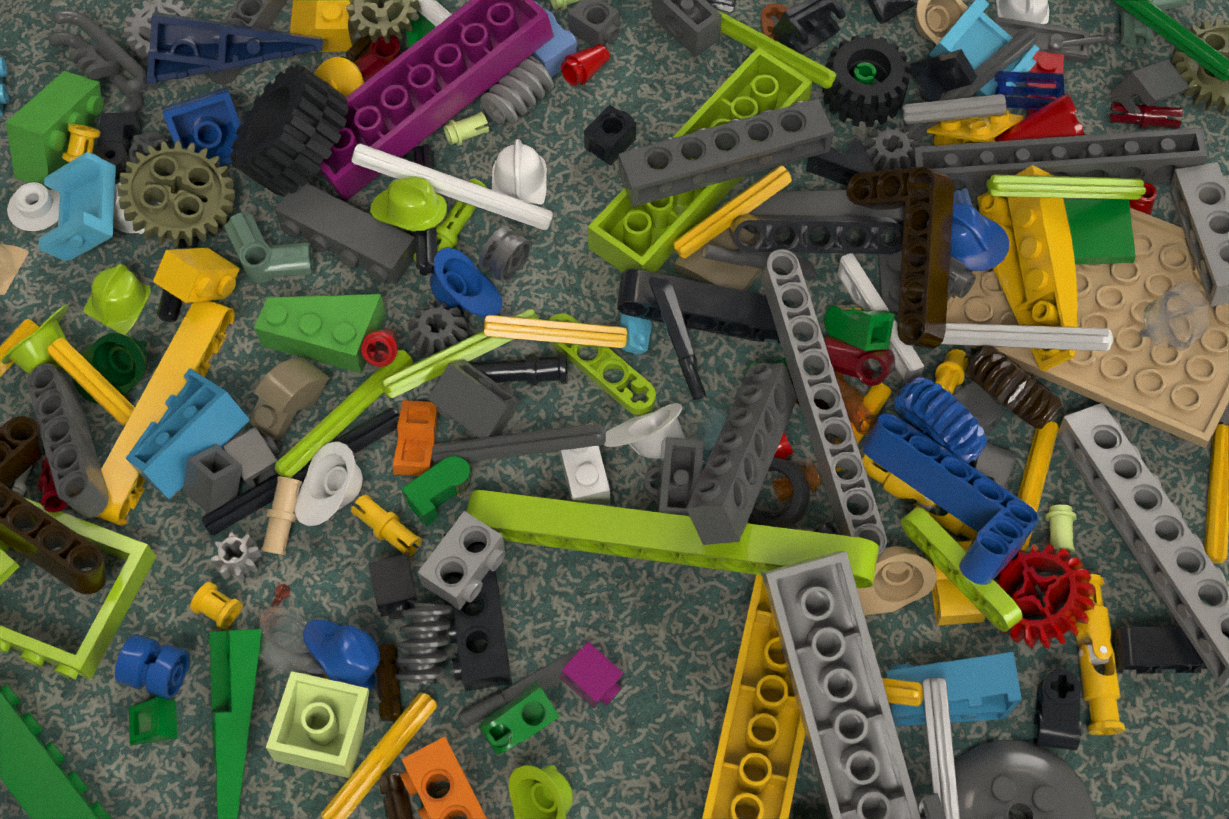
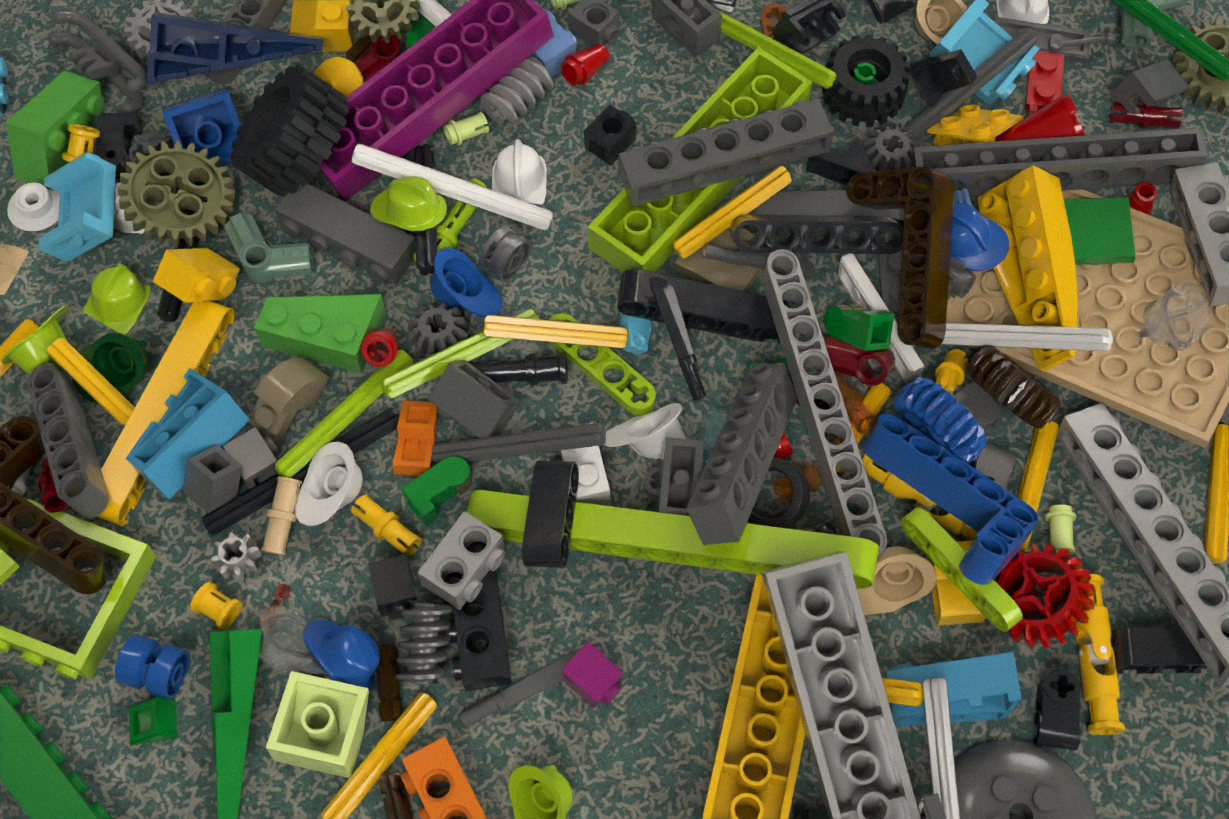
green leg [478,681,560,755] -> none
light grey axle [903,94,1006,125] -> none
lime axle [986,174,1146,200] -> none
clear blue tile [994,71,1065,109] -> none
none -> black beam [522,461,579,568]

